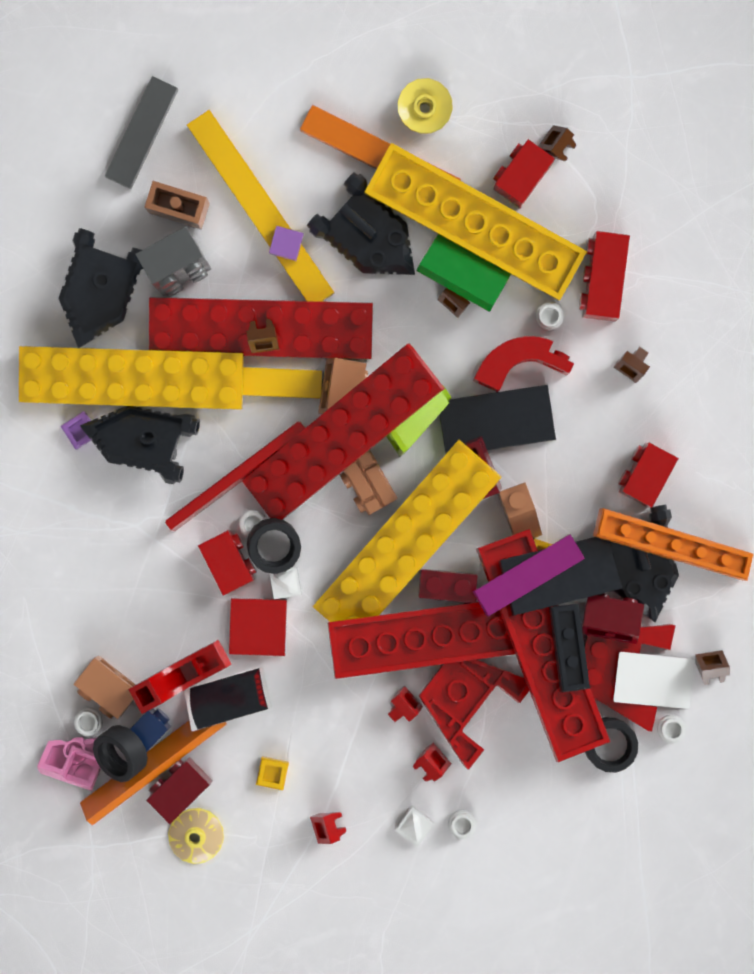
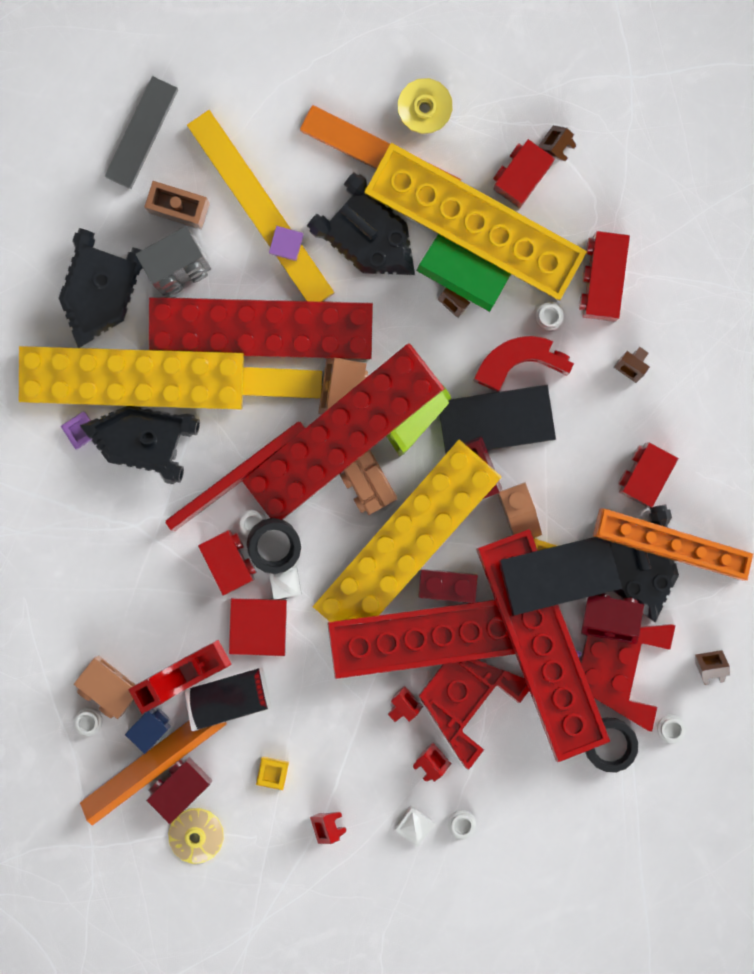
bright pink slope [37,737,101,791] -> none
black tyre [93,725,148,782] -> none
reddish brown tile [247,319,279,353] -> none
magenta tile [473,534,585,616] -> none
black tile [549,604,590,692] -> none
white sticker [614,652,695,709] -> none

